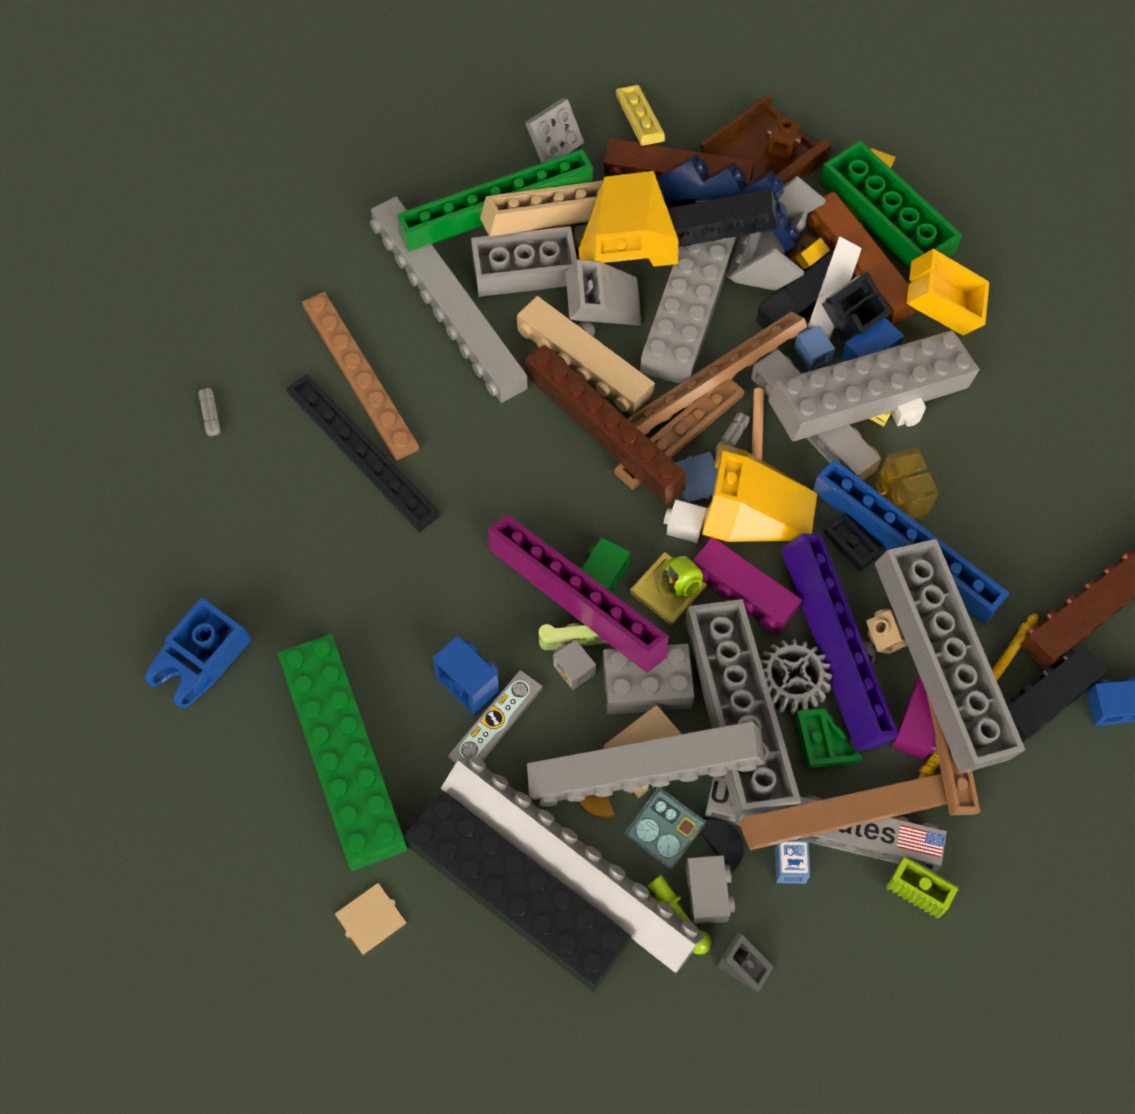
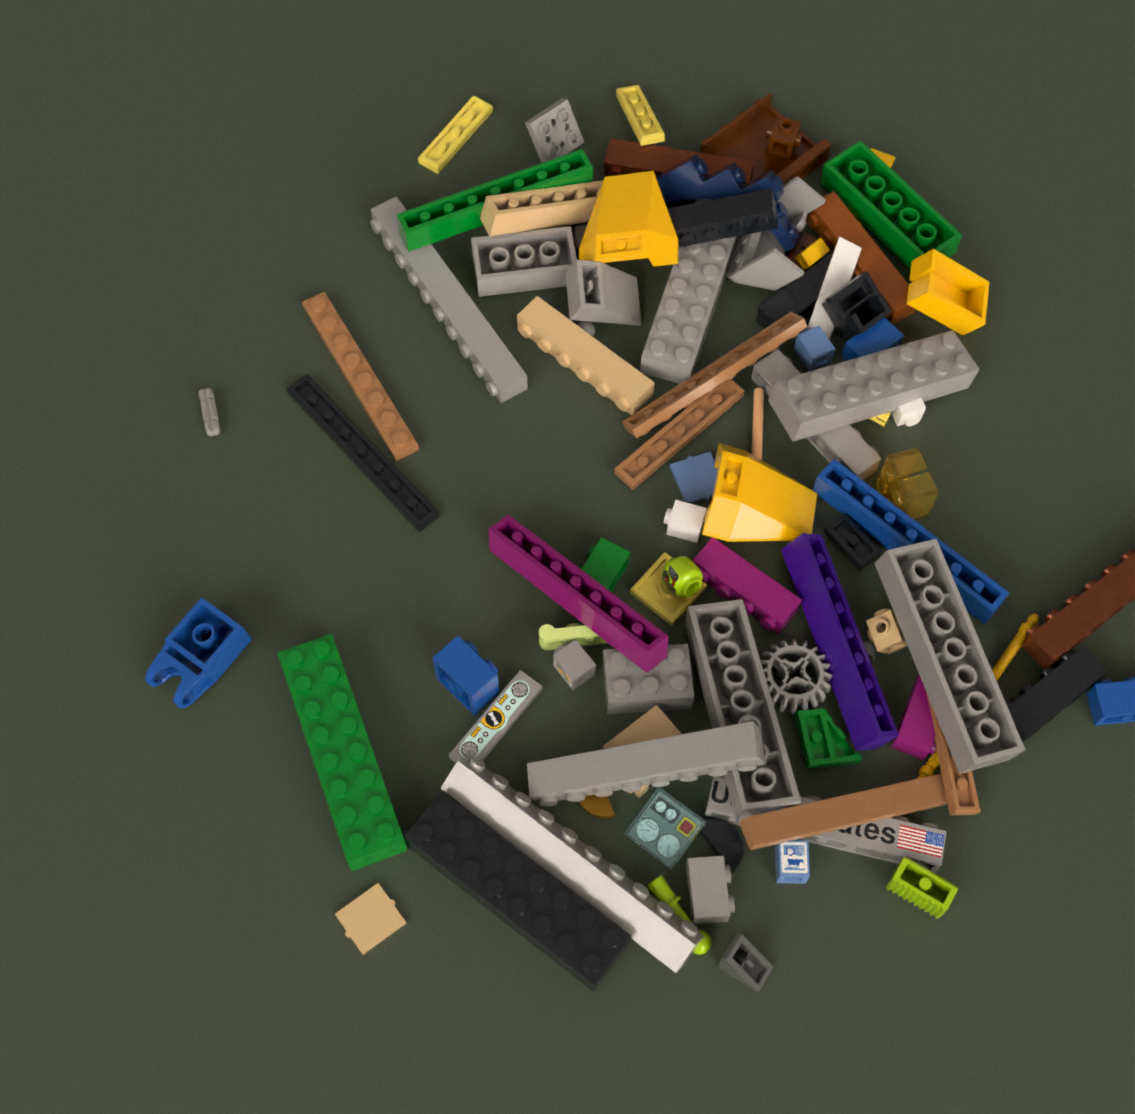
copper brick [525,344,686,505] -> none
light grey axle [715,412,750,454] -> none
none -> light yellow tile [418,95,493,174]

